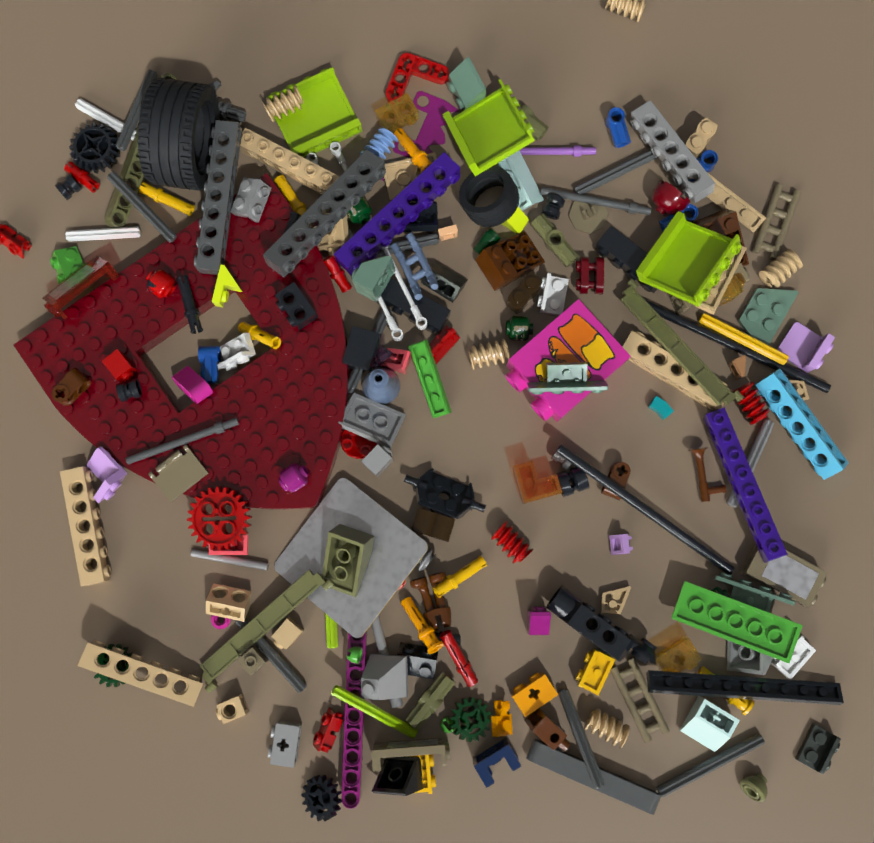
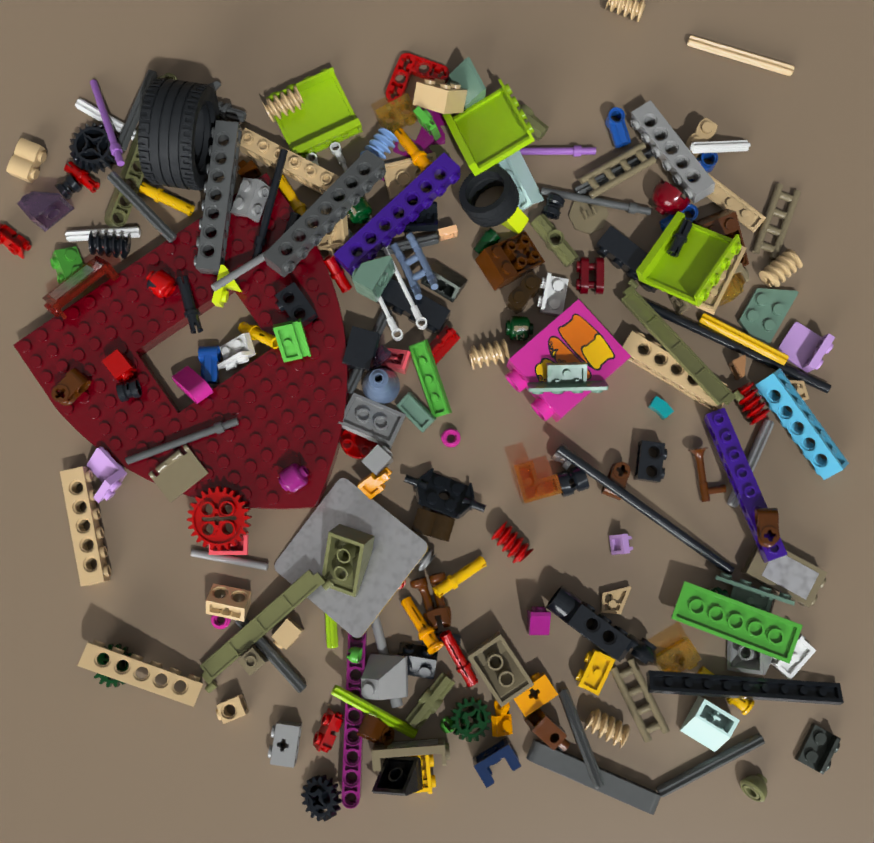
none -> tan brick [6,138,47,183]
none -> clear purple slope [17,191,74,232]
none -> black piece [88,231,131,259]
none -> medium lavender bar [90,79,125,166]
none -> light grey bar [211,250,267,291]
none -> reddish brown tile [237,160,262,180]
none -> black bar [252,149,288,259]
none -> bright green plate [273,319,311,362]
none -> light orange plate [357,467,392,500]
none -> reddish brown piece [357,714,394,745]
none -> sand green tile [396,392,437,433]
none -> tan brick [413,78,467,114]
none -> bright green plate [413,106,441,141]
none -> dark pink plate [441,428,461,448]
none -> dark tan slope [466,631,534,707]
none -> dark tan bar [579,142,656,199]
none -> black brick [634,440,667,483]
none -> black axle [667,219,692,257]
none -> tan axle [687,35,795,76]
none -> white axle [689,140,751,154]
none -> reddish brown piece [755,508,780,548]

